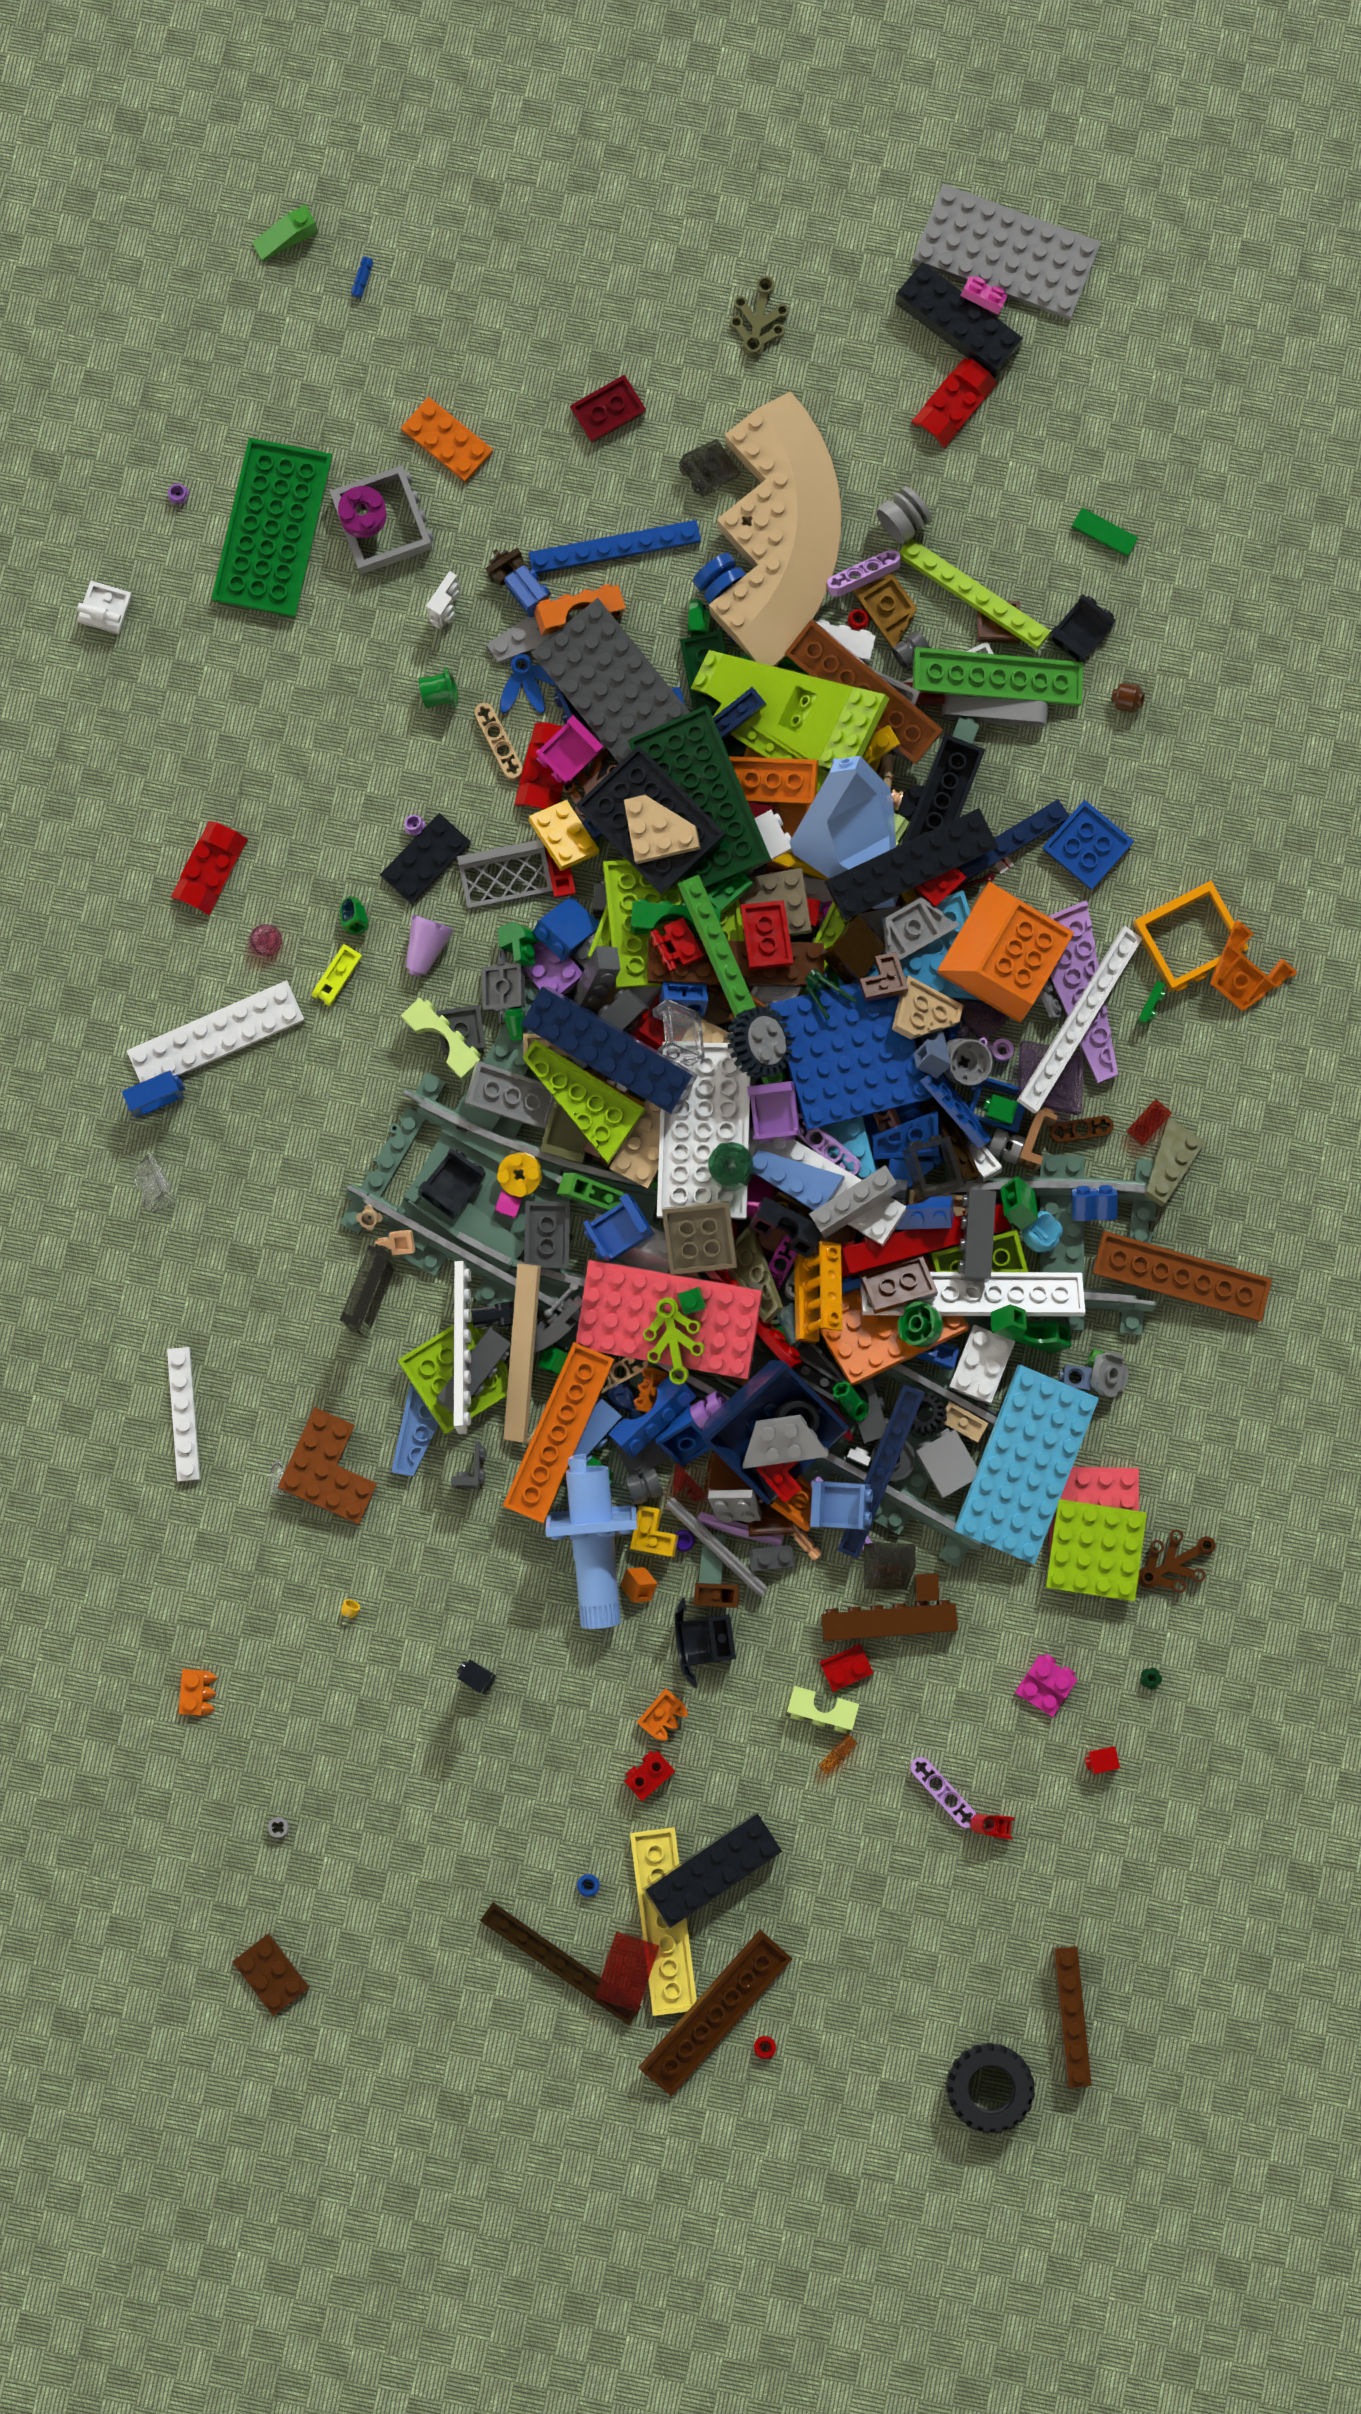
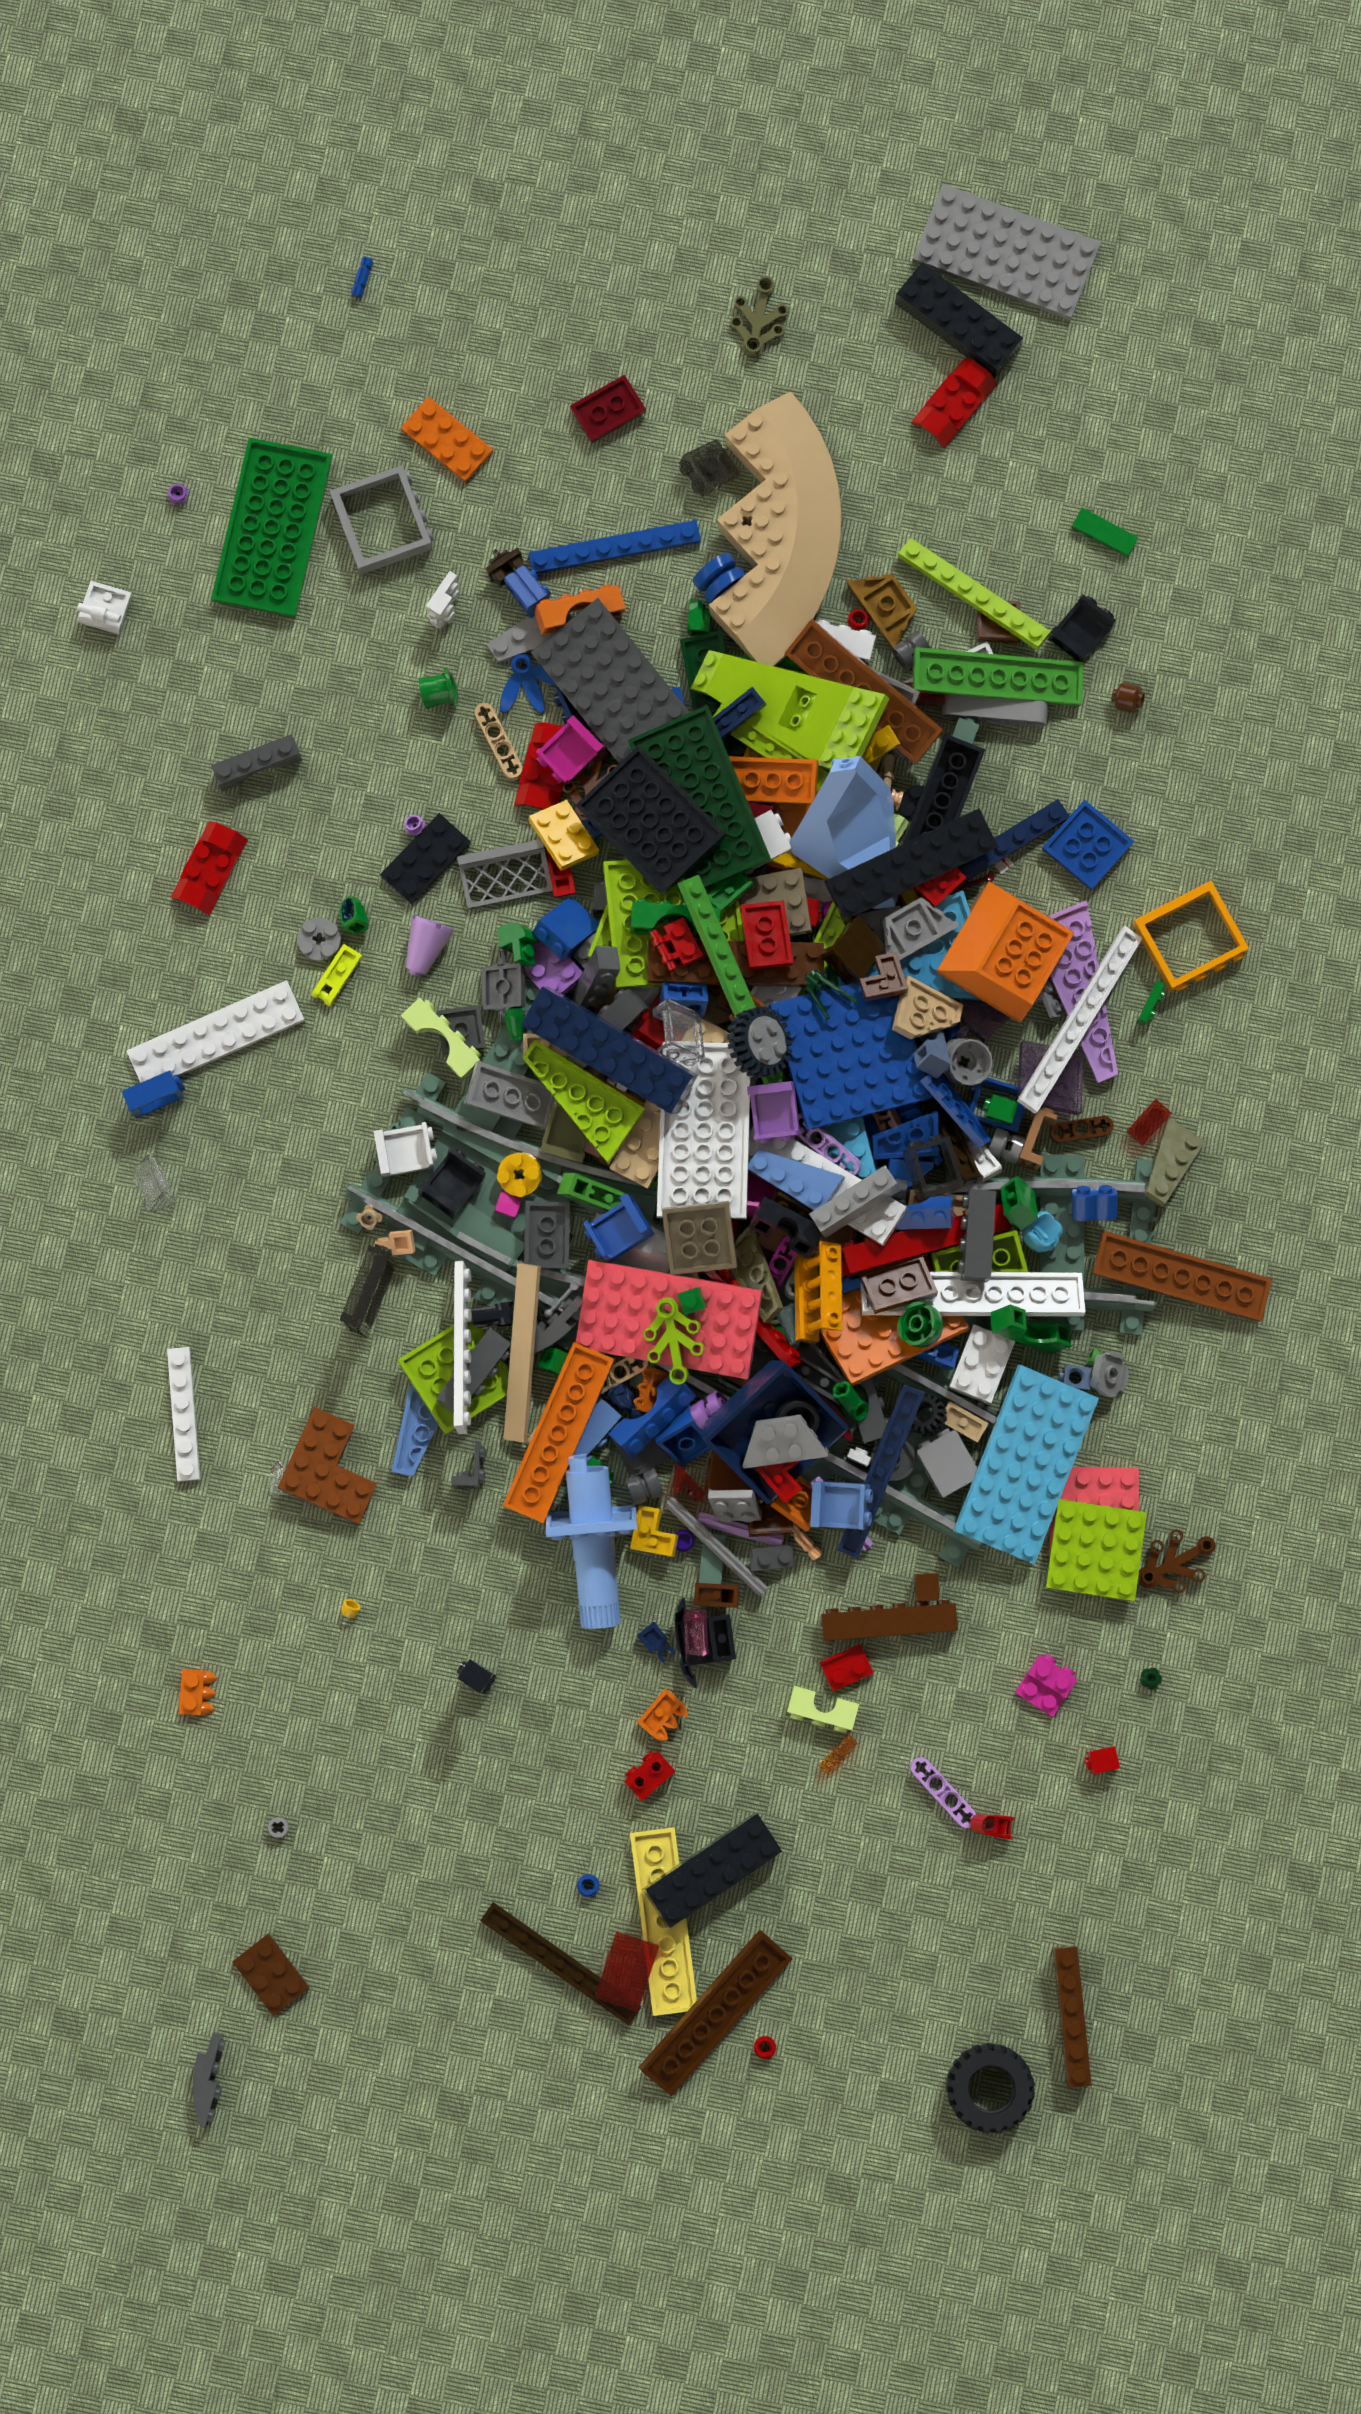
clear pink hair [248,924,282,957] -> none
bright green slope [252,205,318,262] -> none
magenta wheel [338,486,387,538] -> none
orange panel [620,1567,658,1603] -> none
tan plate [624,795,701,864] -> none
clear green brick [708,1142,754,1191] -> none
lavender beam [827,550,901,596] -> none
clear smoke slope [864,1543,916,1590] -> none
light grey wheel [875,486,932,544] -> none
dark pink plate [960,276,1007,314] -> none
lavender plate [979,1038,1014,1062] -> none
orange wing [1210,920,1297,1011] -> none
none -> dark grey slope [193,2031,226,2128]
none -> dark grey arch [211,734,302,791]
none -> light grey plate [297,918,341,962]
none -> white panel [374,1122,438,1177]
none -> dark blue plate [637,1622,675,1663]
none -> clear pink plate [684,1608,709,1656]

